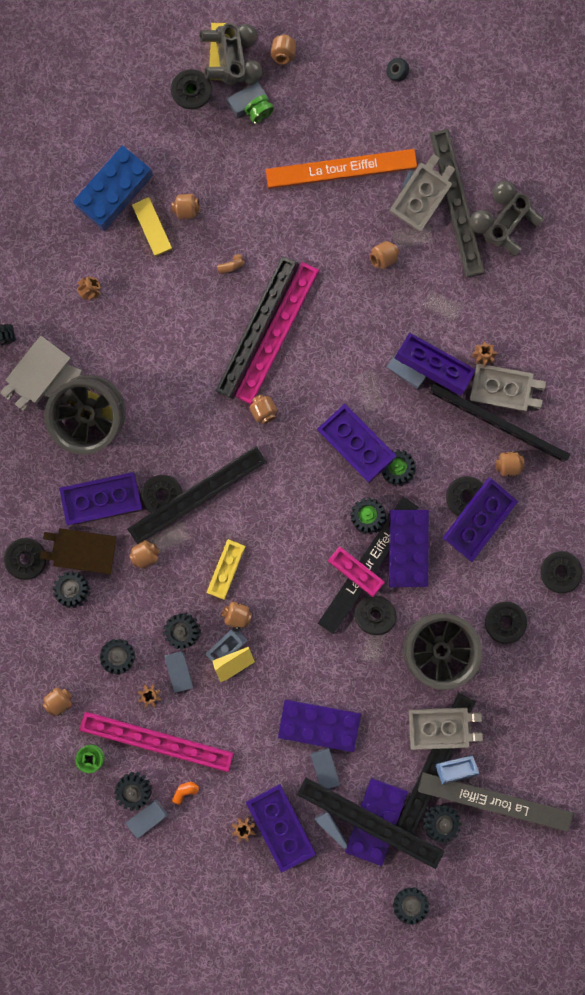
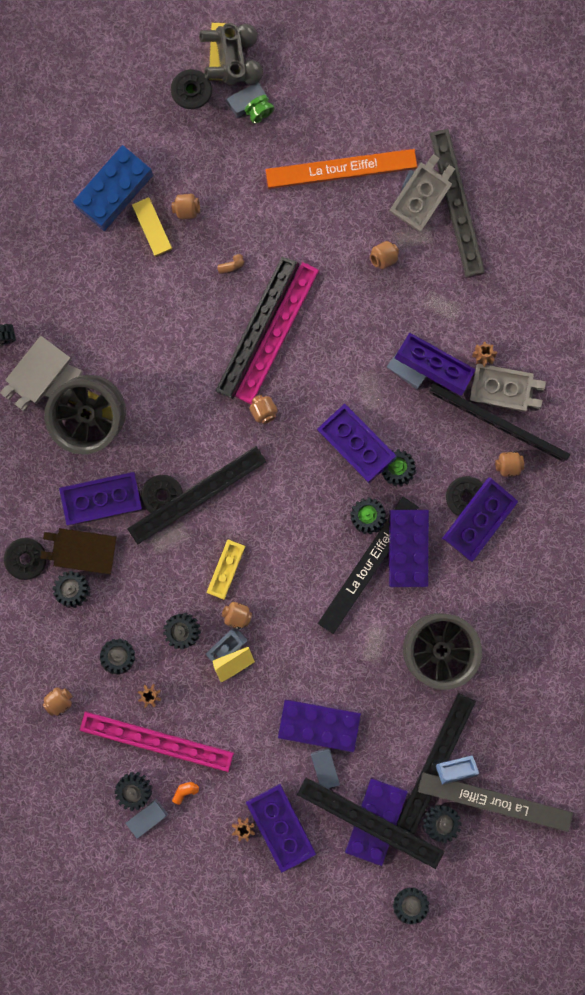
bright green wheel [75,744,104,773] -> none
medium nougat gear [77,276,101,301] -> none
medium nougat head [130,540,160,569] -> none
sand blue slope [164,651,193,693] -> none
medium nougat head [271,34,296,65] -> none
sand blue slope [315,811,347,849] -> none
dark pink tile [328,546,385,597] -> none
black wheel [354,596,397,635] -> none
black wheel [386,58,409,82] -> none
light grey tile [408,707,483,750] -> none
dark grey piece [470,181,544,256] -> none
black wheel [485,601,527,644] -> none
black wheel [540,551,583,594] -> none

